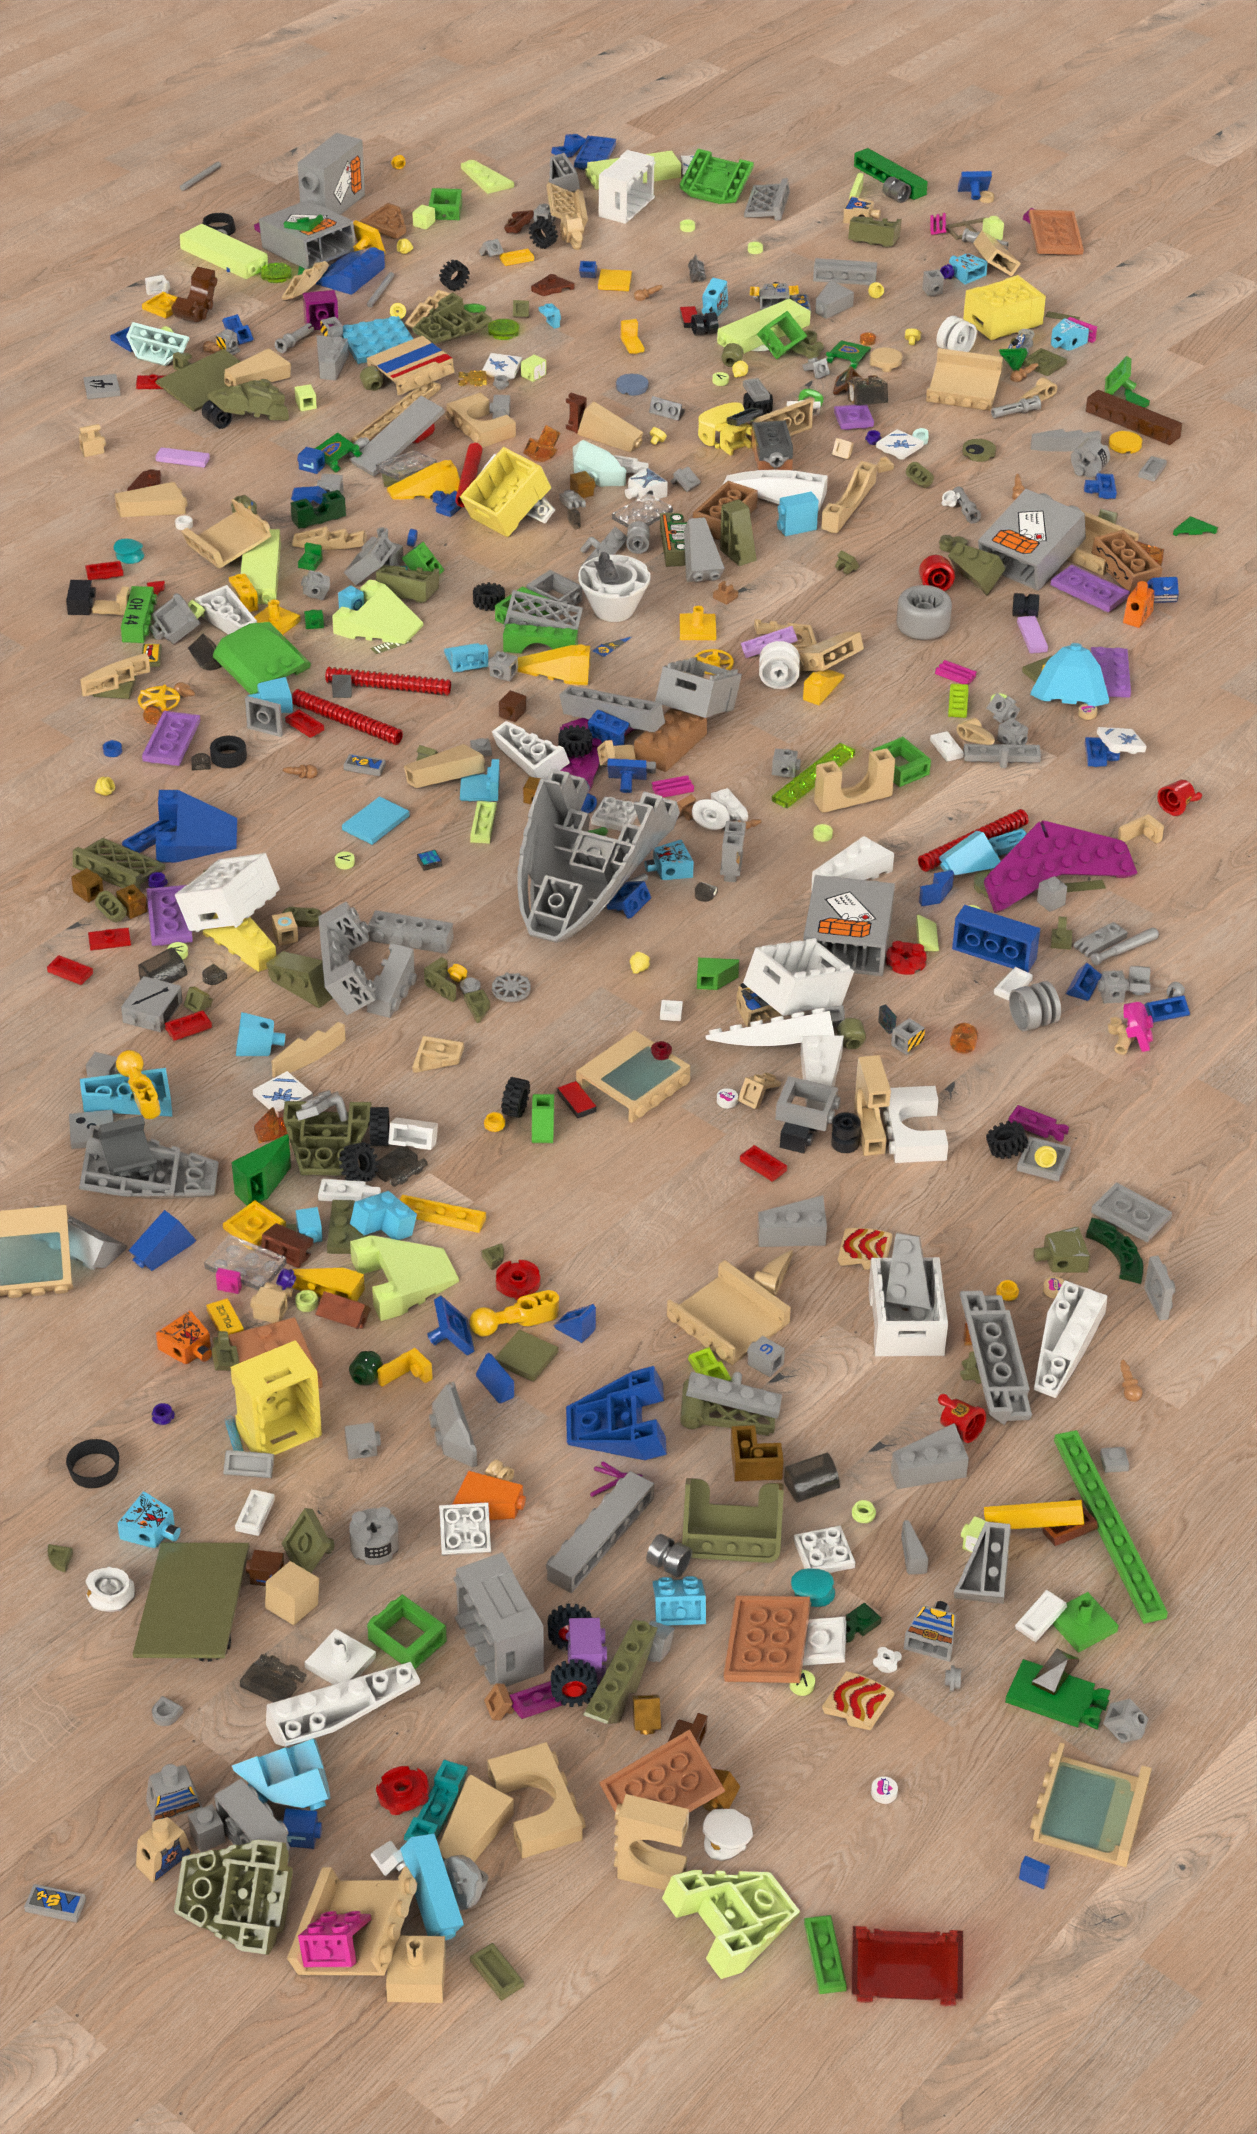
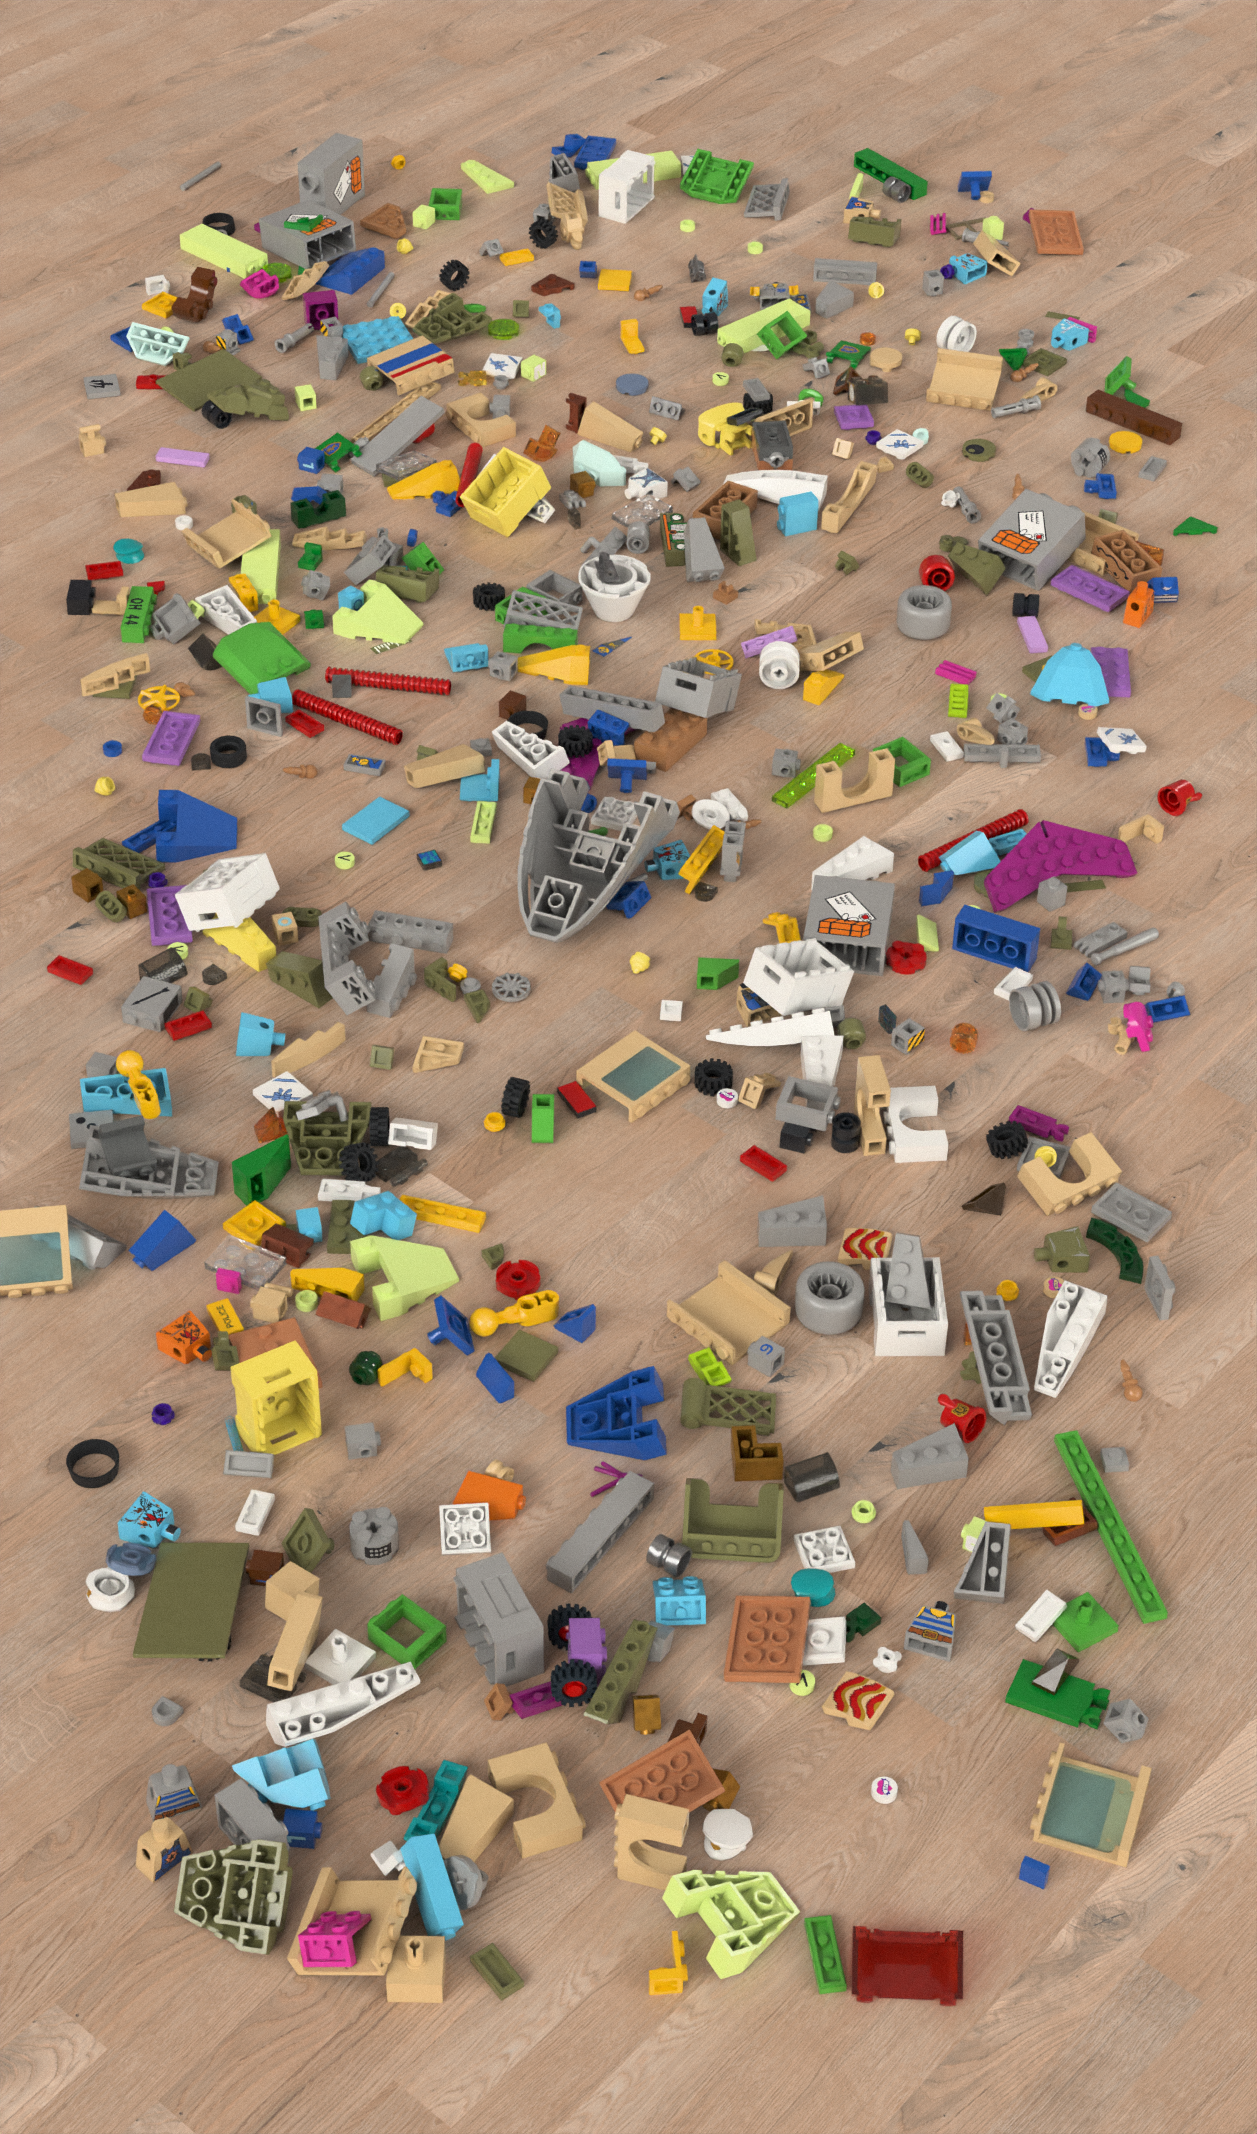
tile [24,1884,86,1923] -> none
olive tile [47,1544,73,1572] -> none
red plate [88,927,131,951] -> none
slope [142,644,162,667] -> none
light grey brick [188,1804,225,1852] -> none
tan slope [224,348,291,387] -> none
dark purple plate [276,1268,296,1290] -> none
yellow tile [353,220,386,254] -> none
light grey wedge [429,1382,477,1467] -> none
copper wing [504,210,534,234] -> none
dark red plate [651,1041,672,1060] -> none
dark pink tile [652,775,694,798] -> none
light grey plate [686,1372,782,1419] -> none
light yellow plate [732,361,748,378] -> none
light grey plate [945,1665,961,1691] -> none
light yellow container [963,275,1046,341] -> none
piece [1008,333,1025,349] -> none
light grey slope [1030,429,1102,452] -> none
none -> sand blue tile [105,1542,156,1576]
none -> dark pink slope [240,269,279,299]
none -> tan slope [267,1591,323,1692]
none -> tile [370,1044,394,1070]
none -> black tyre [507,711,548,740]
none -> yellow bracket [648,1931,688,1995]
none -> yellow fence [678,825,724,894]
none -> black tyre [694,1058,733,1097]
none -> yellow bracket [763,912,801,943]
none -> light grey wheel [795,1261,865,1335]
none -> dark brown slope [962,1182,1006,1216]
none -> tan arch [1017,1132,1122,1216]

